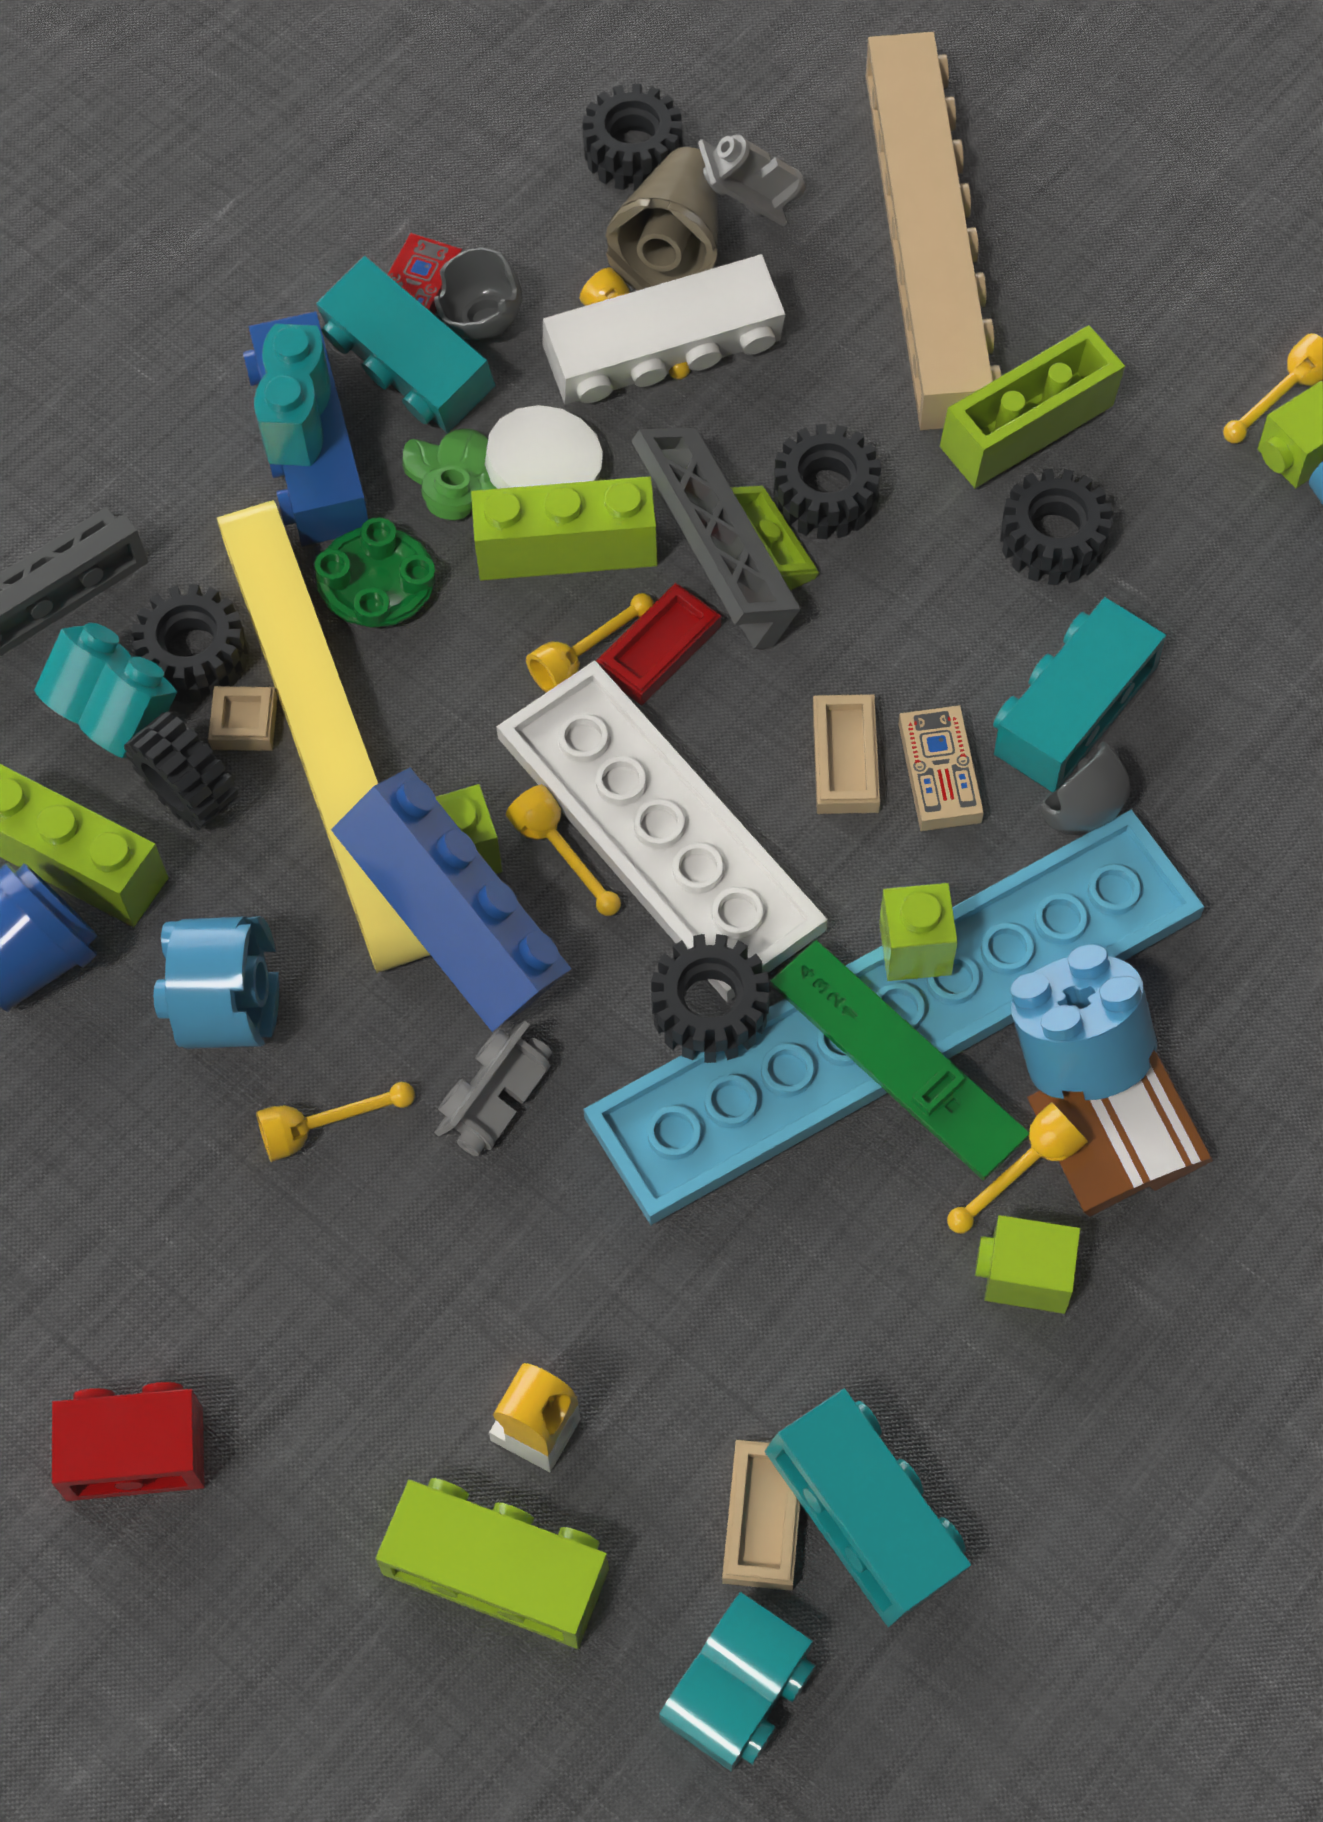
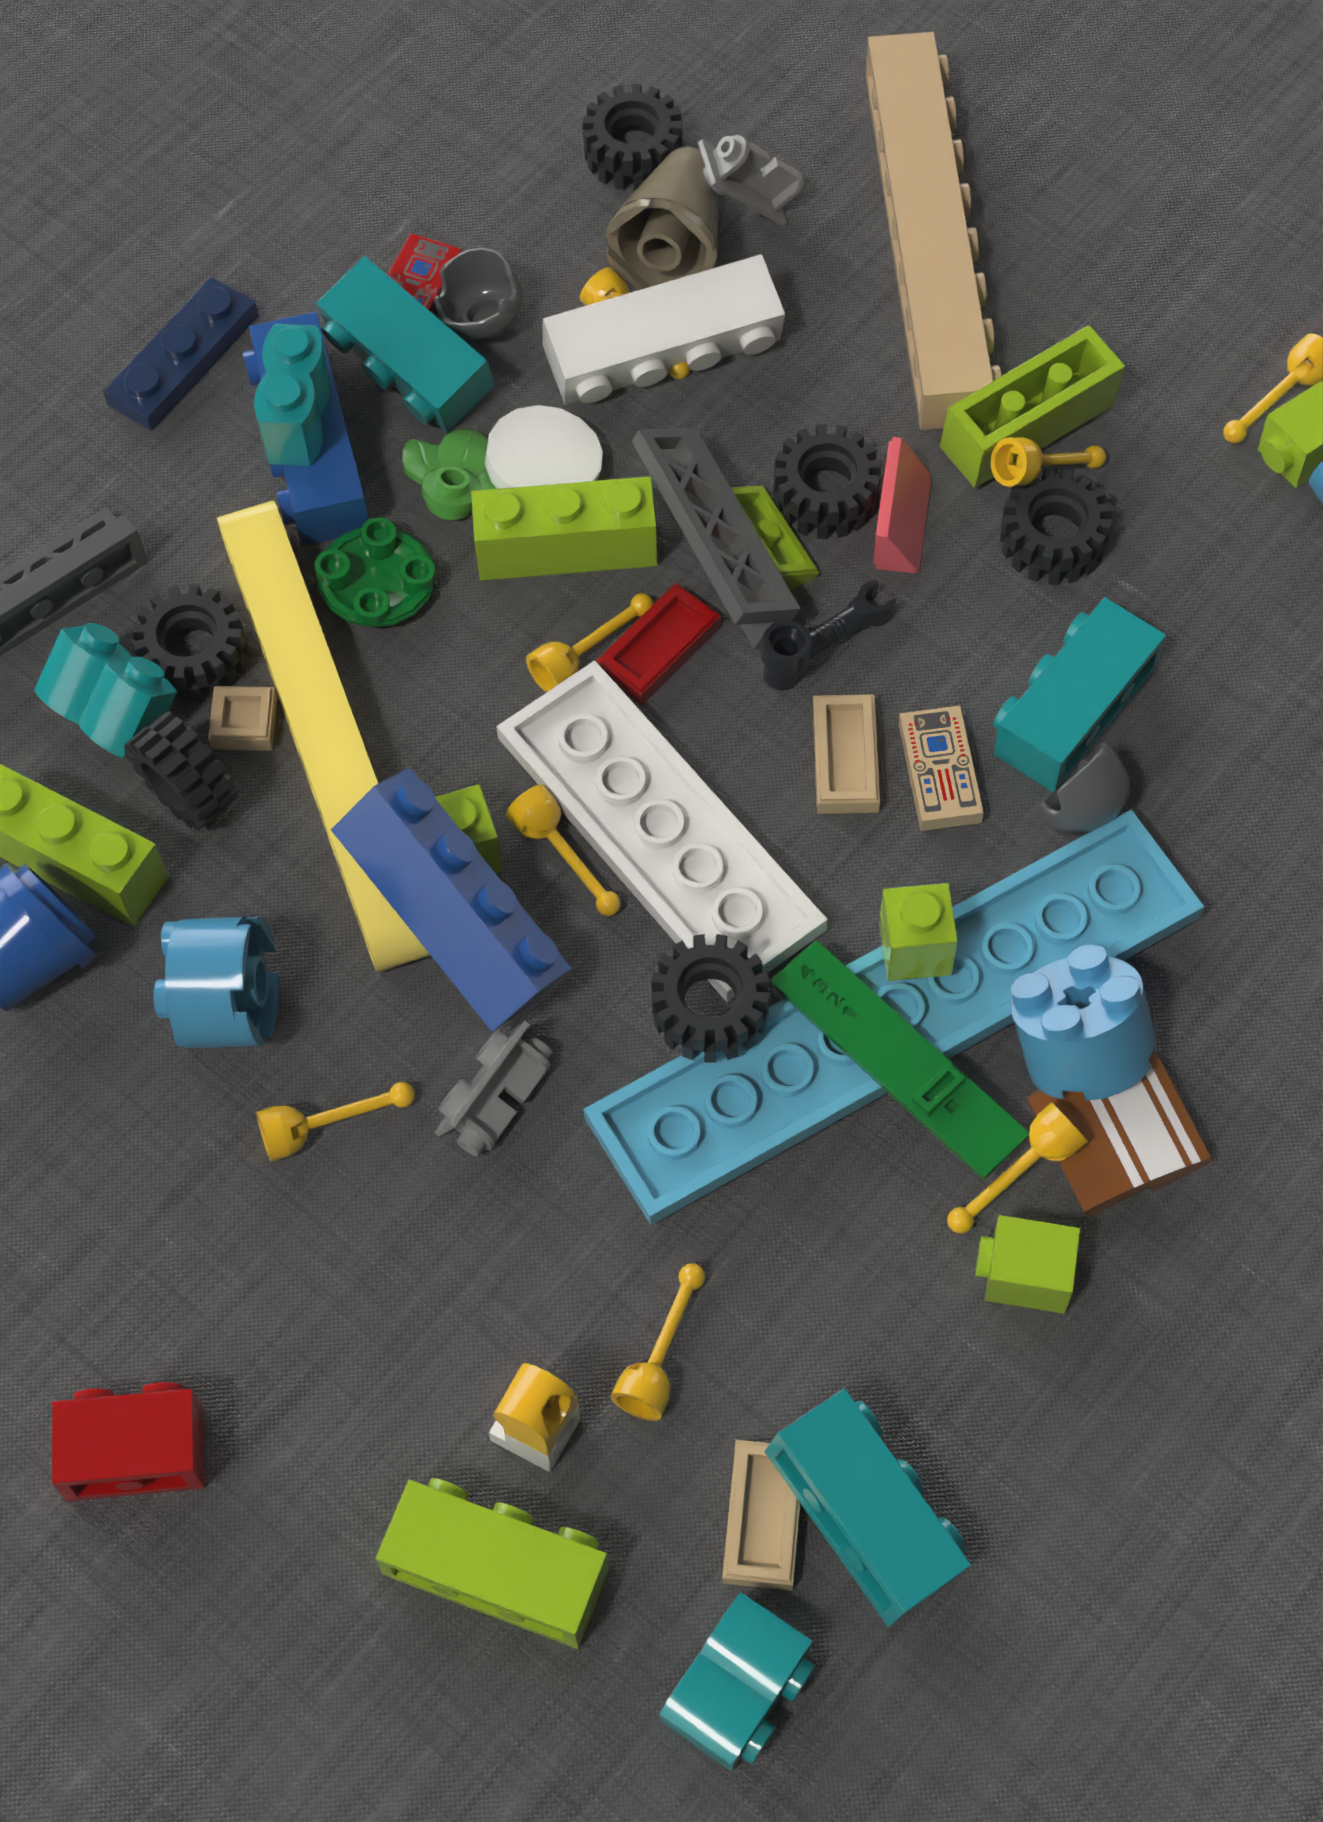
none -> dark blue plate [103,276,259,431]
none -> yellow hinge [611,1263,705,1421]
none -> black brick [761,580,897,691]
none -> coral slope [873,437,931,573]
none -> yellow hinge [990,437,1106,487]

